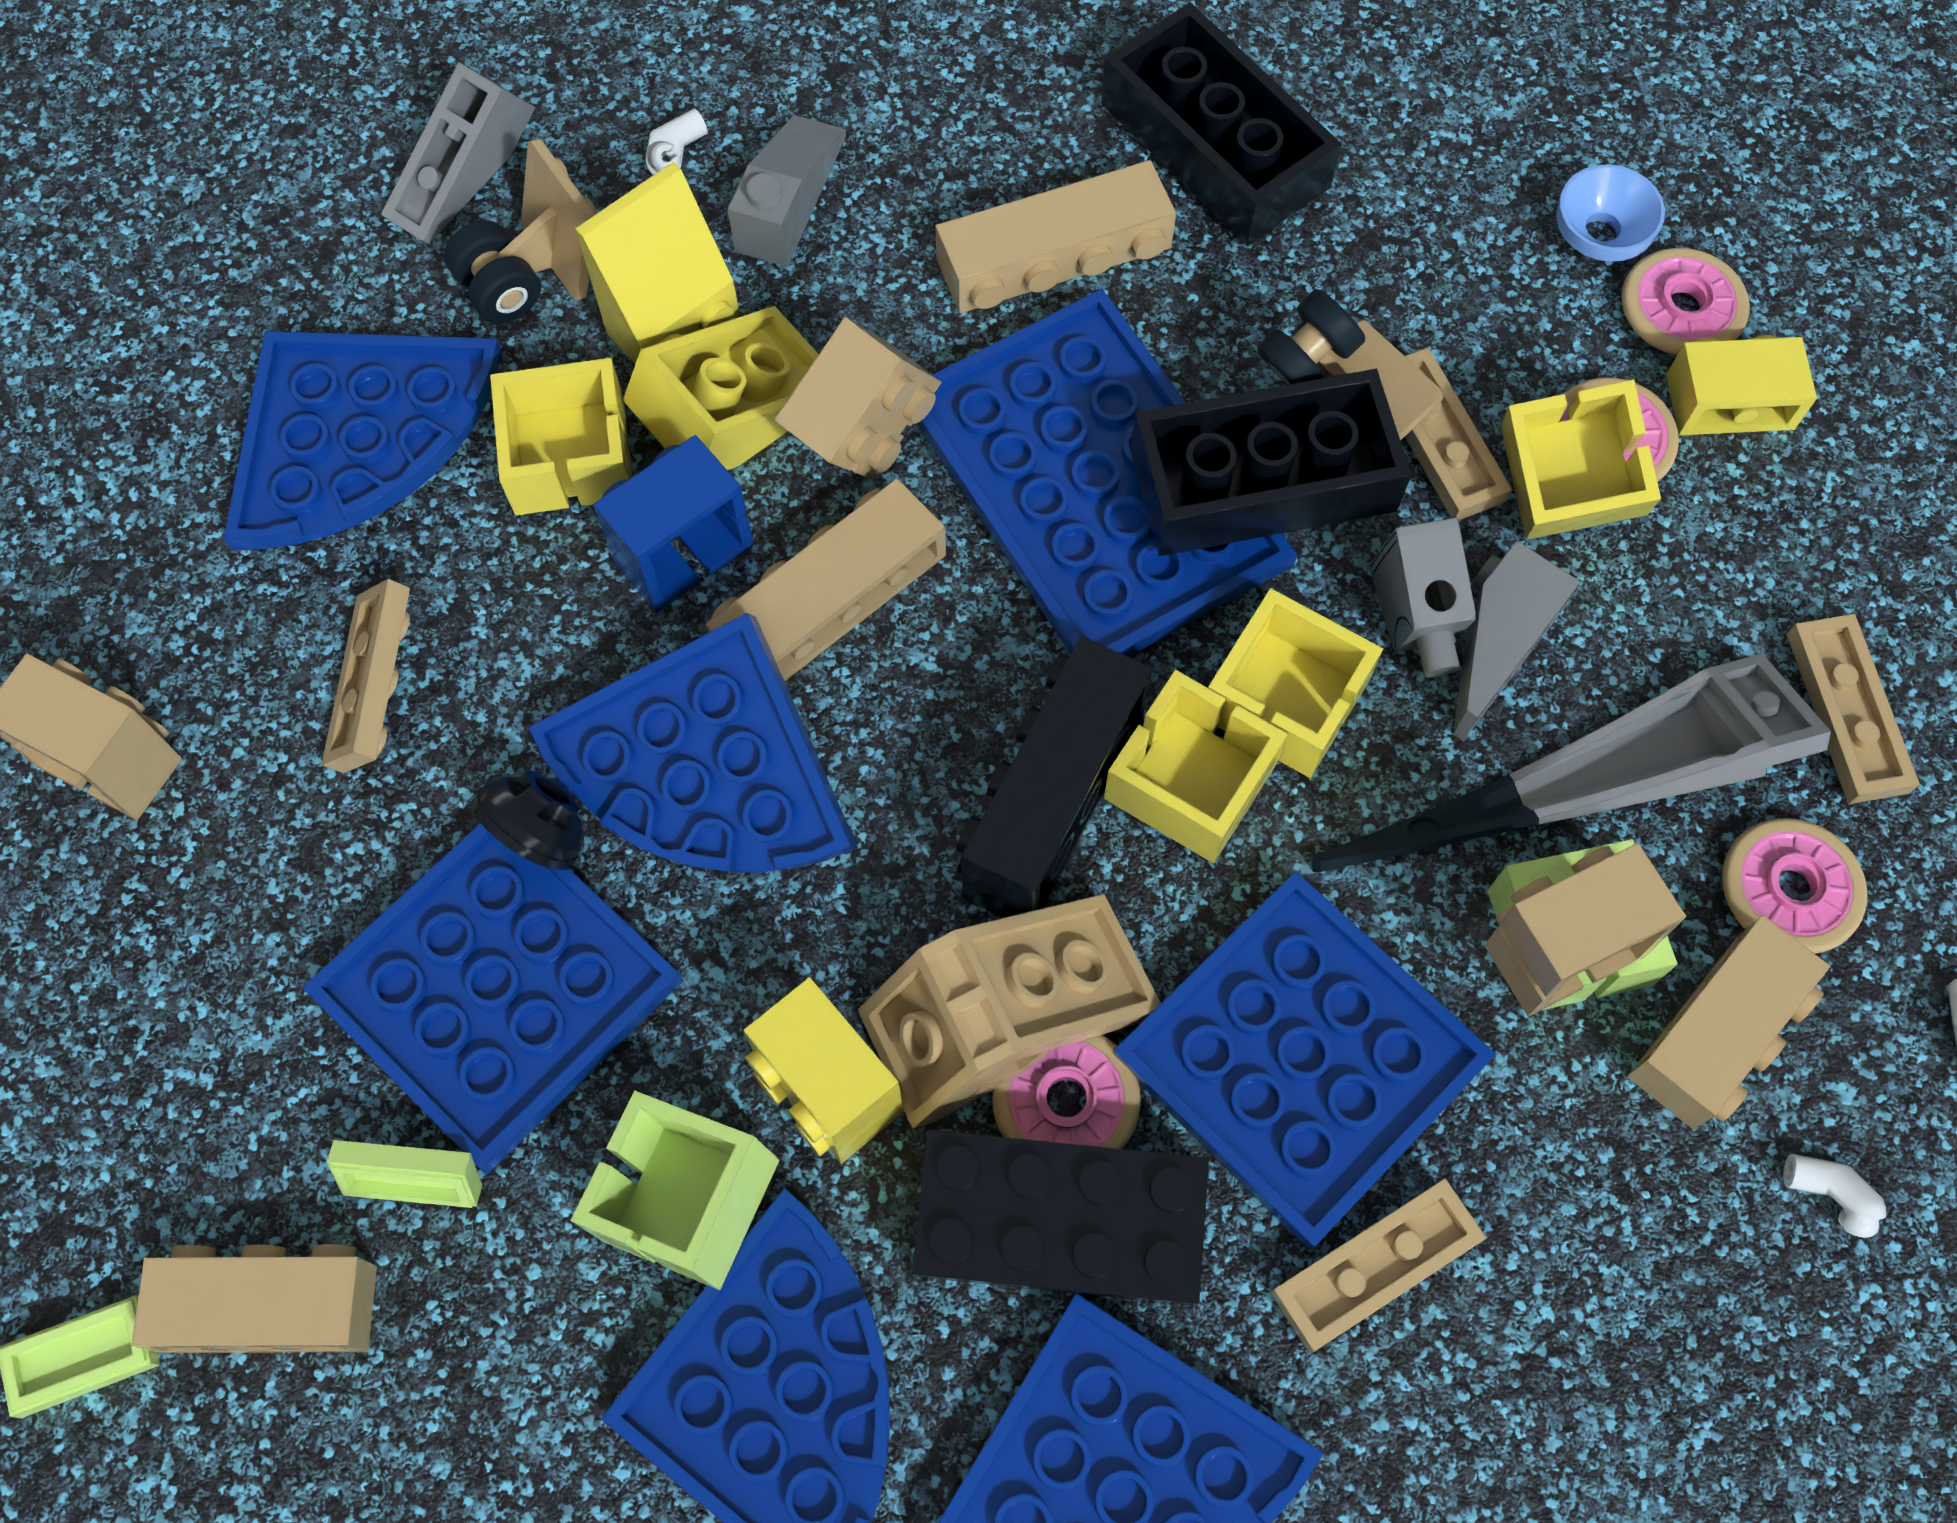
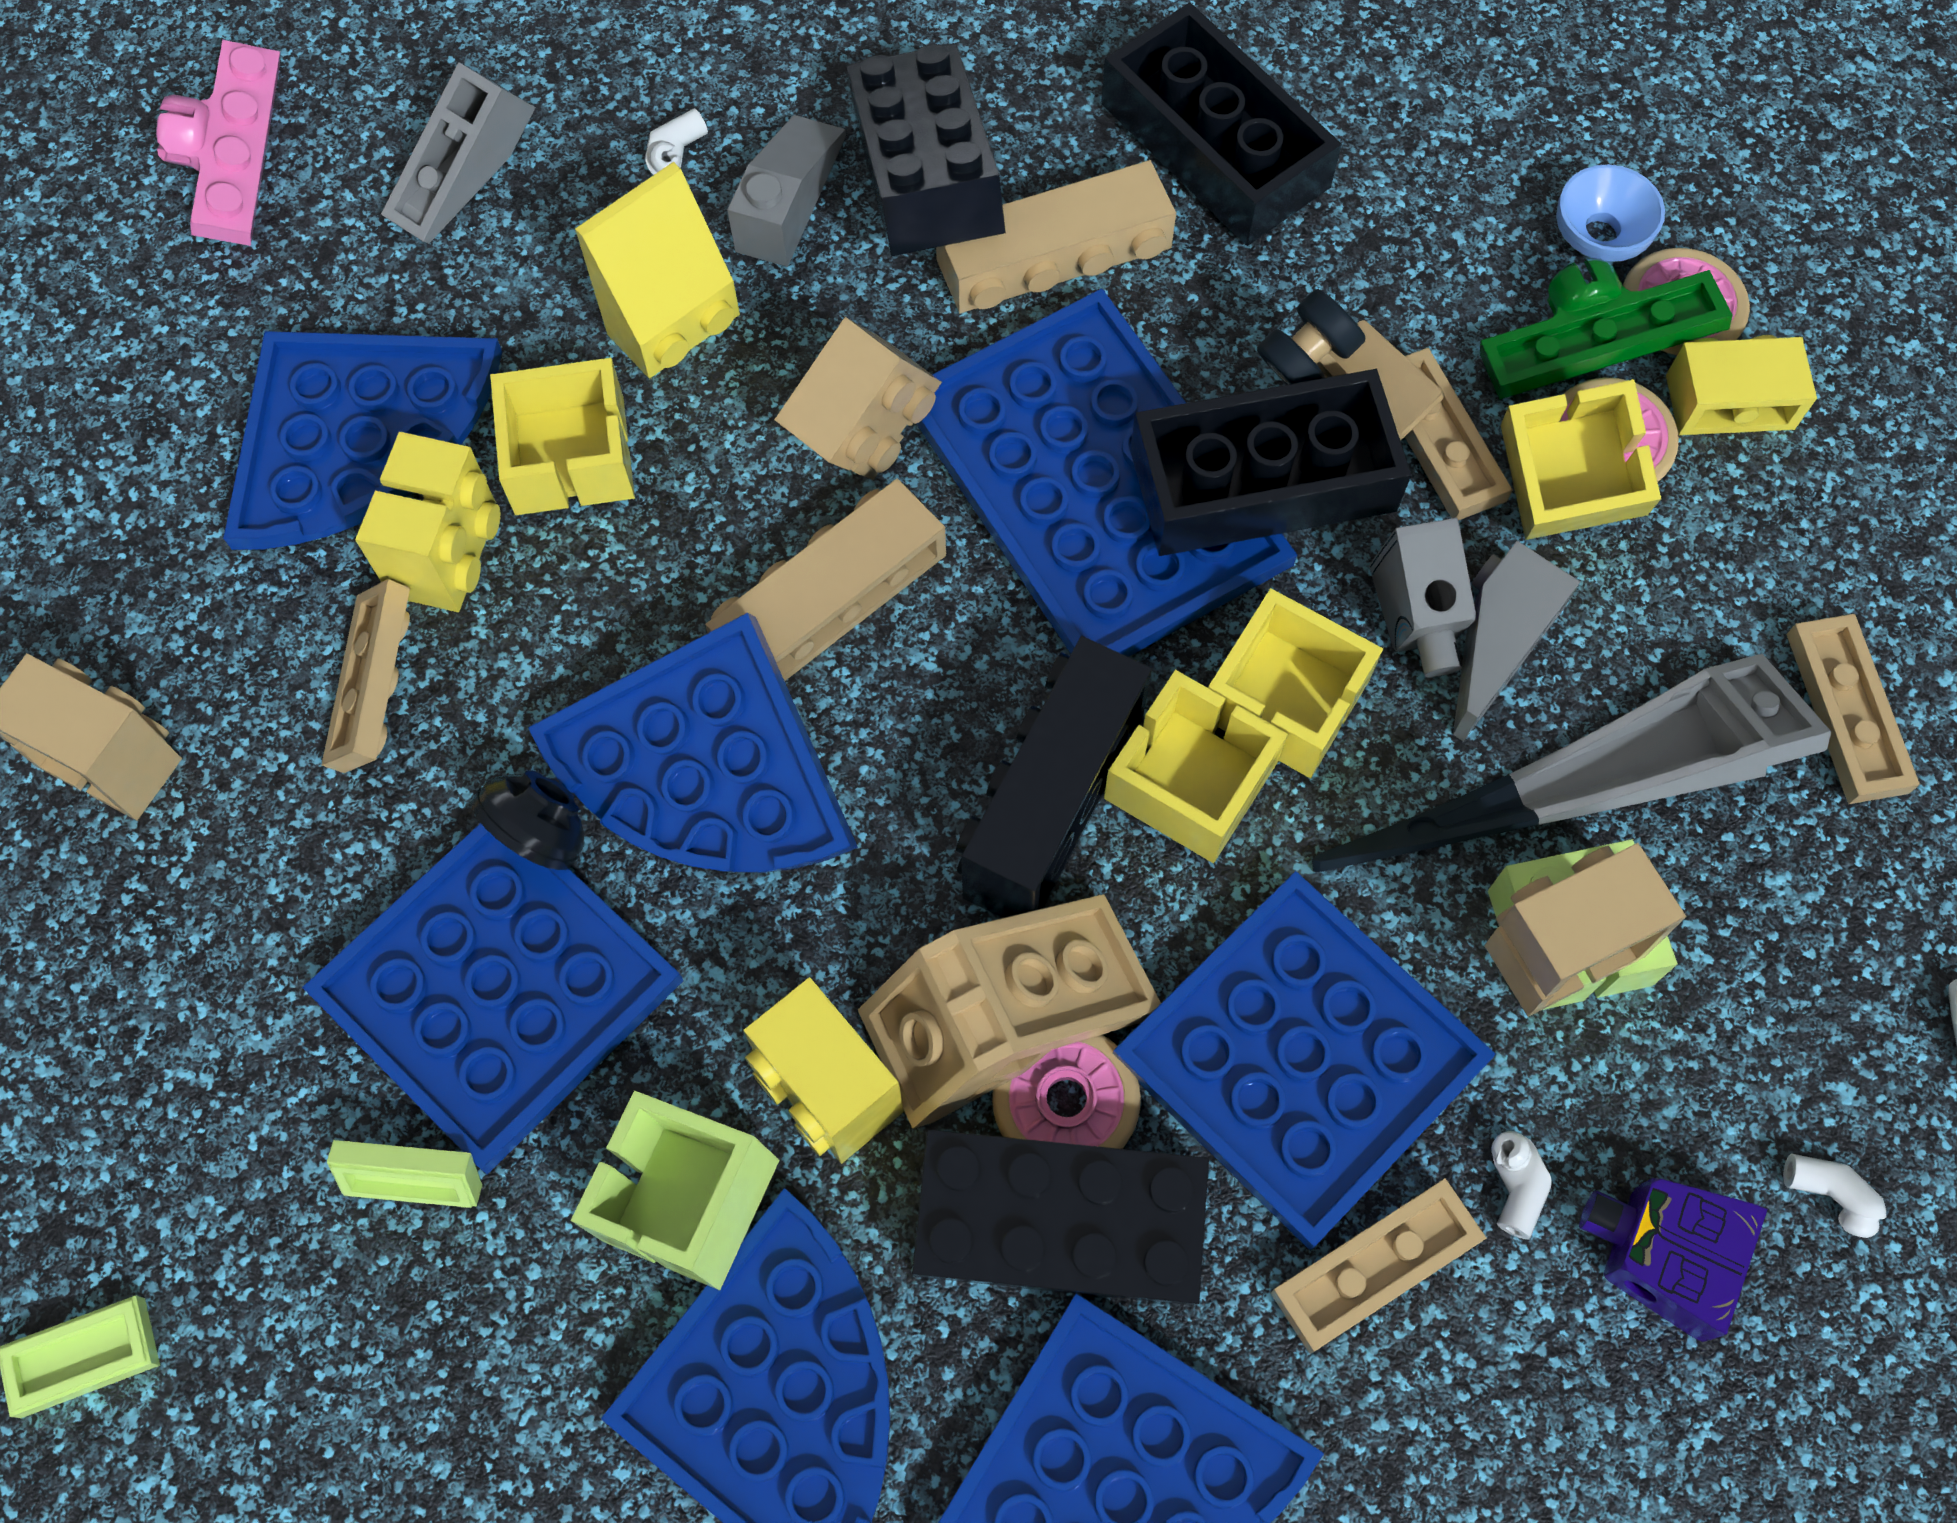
tan brick [131,1244,377,1353] -> none
plate [444,139,597,324] -> none
blue piece [593,434,754,614] -> none
light yellow slope [623,306,819,470] -> none
tan brick [1626,914,1830,1129] -> none
bright pink wheel [1722,818,1867,954] -> none
none -> bright pink plate [156,39,280,246]
none -> light yellow piece [355,432,501,612]
none -> black brick [846,43,1006,257]
none -> green plate [1480,258,1733,400]
none -> white arm [1491,1131,1552,1240]
none -> dark purple torso [1579,1178,1768,1342]

